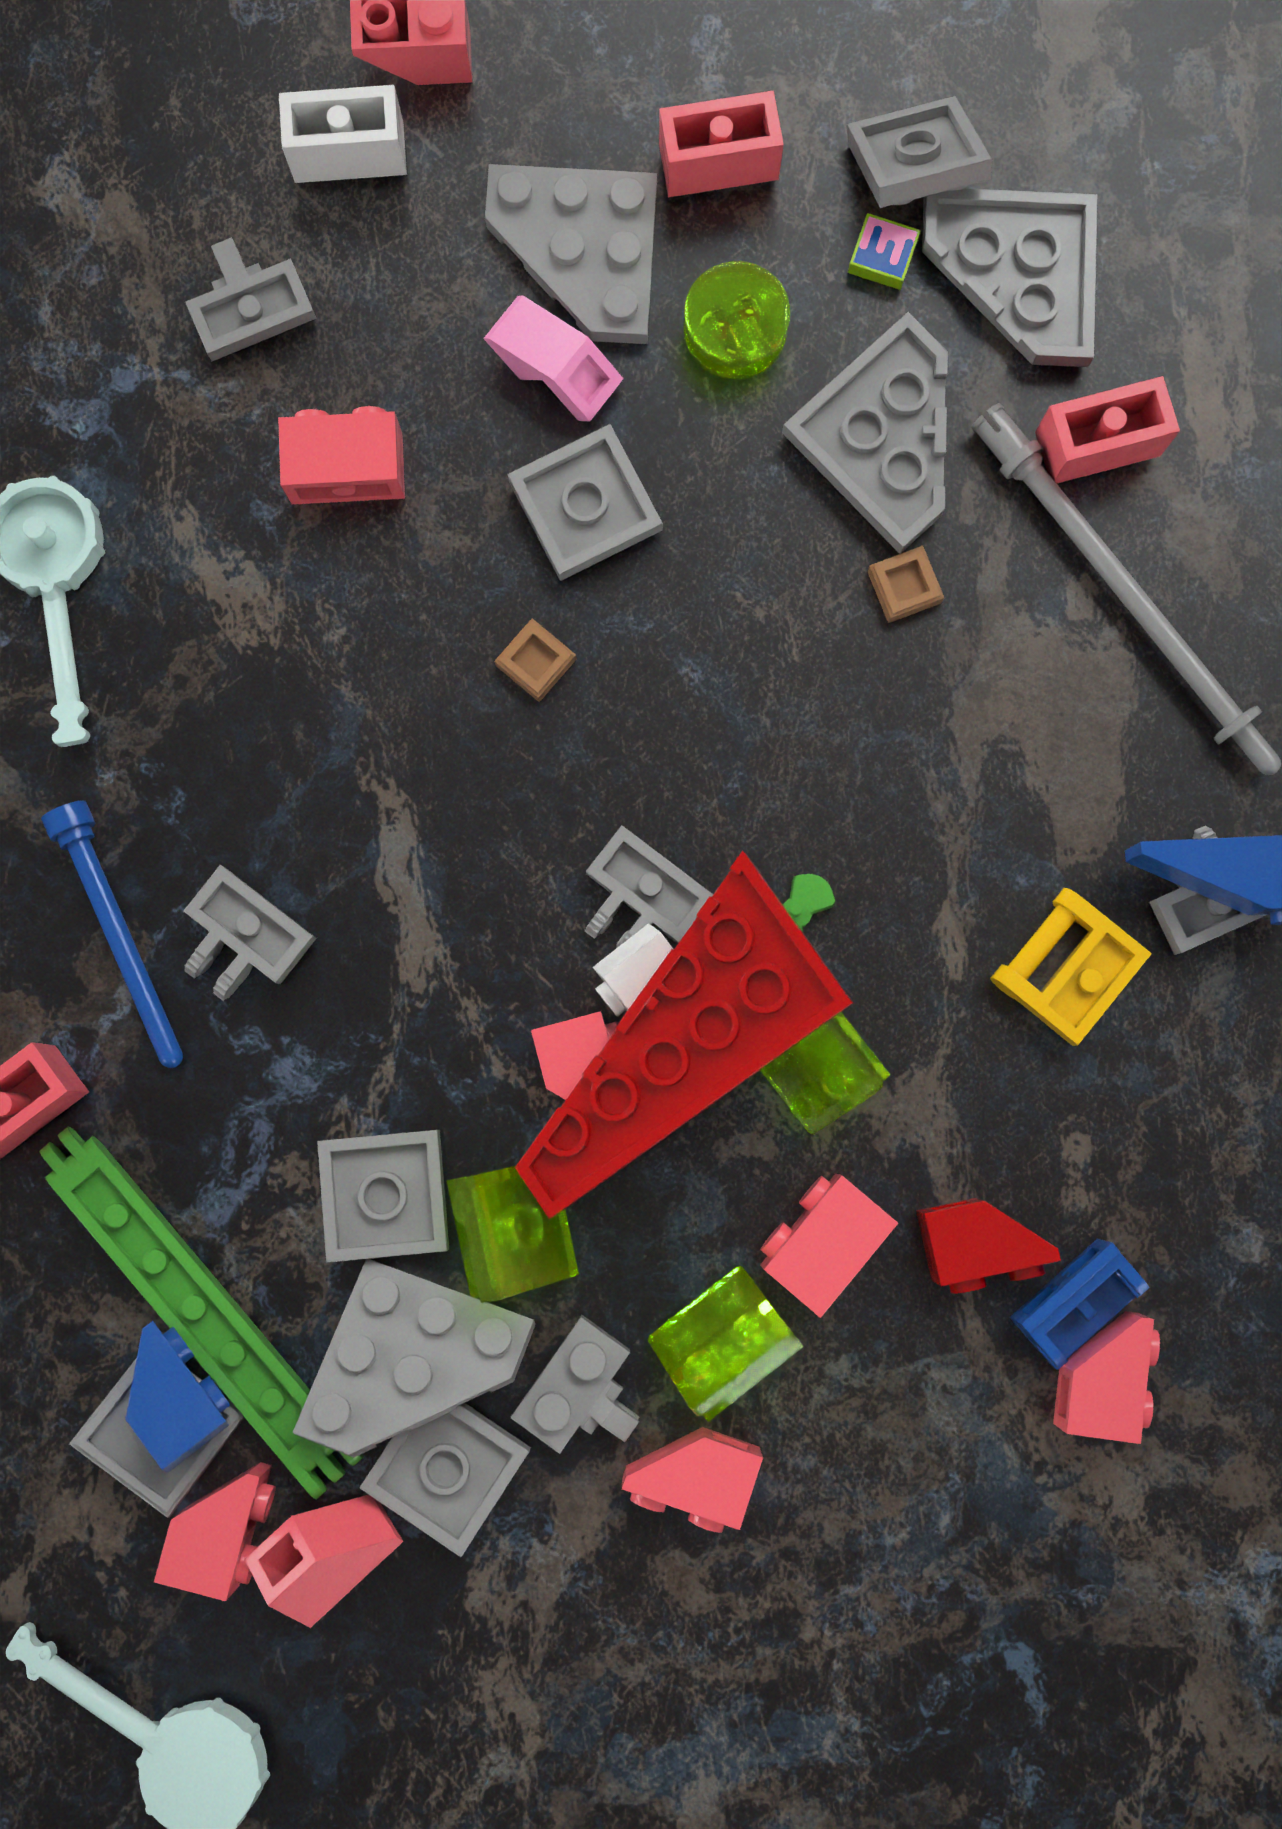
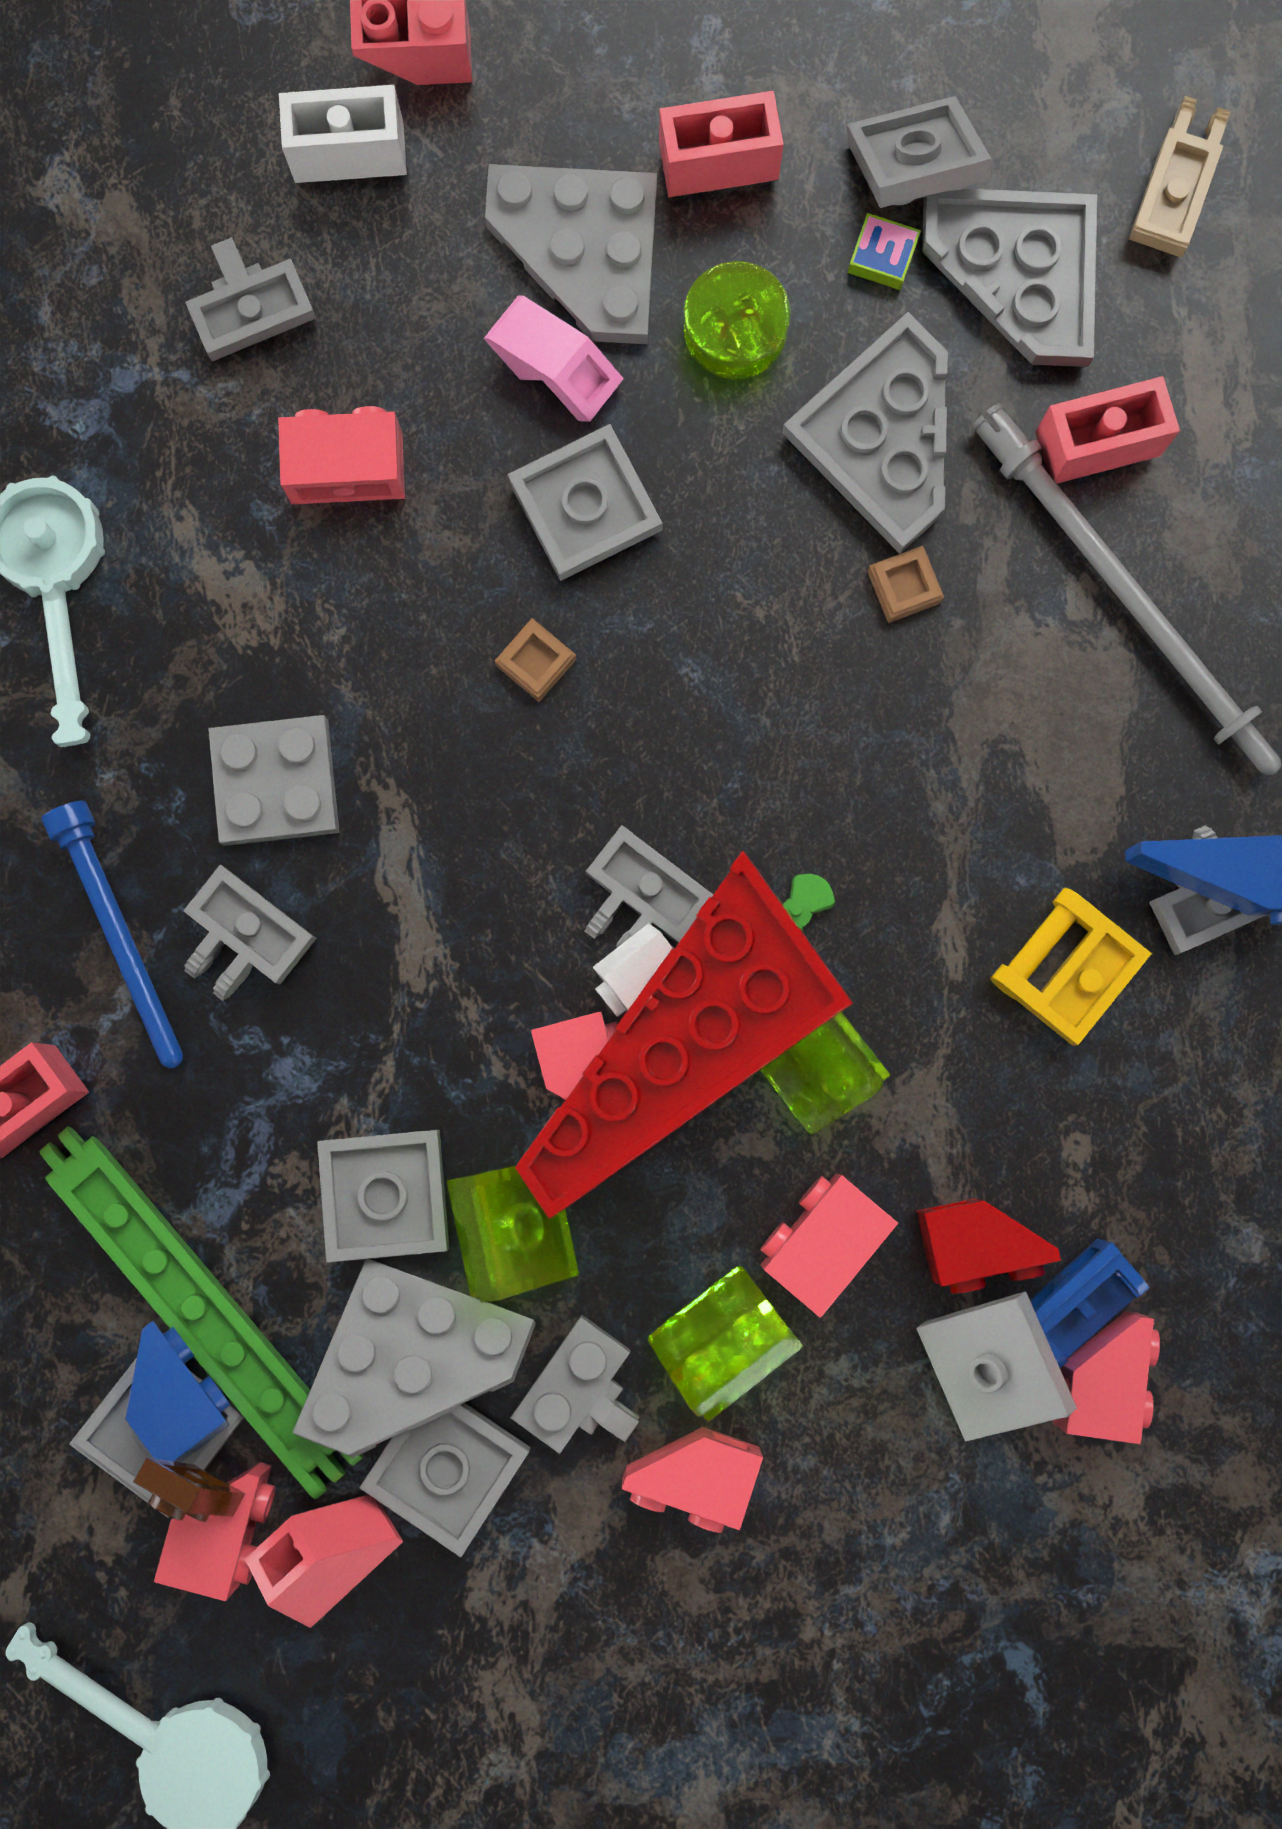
none -> reddish brown plate [133,1458,245,1522]
none -> light grey plate [208,715,339,846]
none -> light grey plate [916,1291,1077,1442]
none -> tan hinge [1128,96,1231,258]

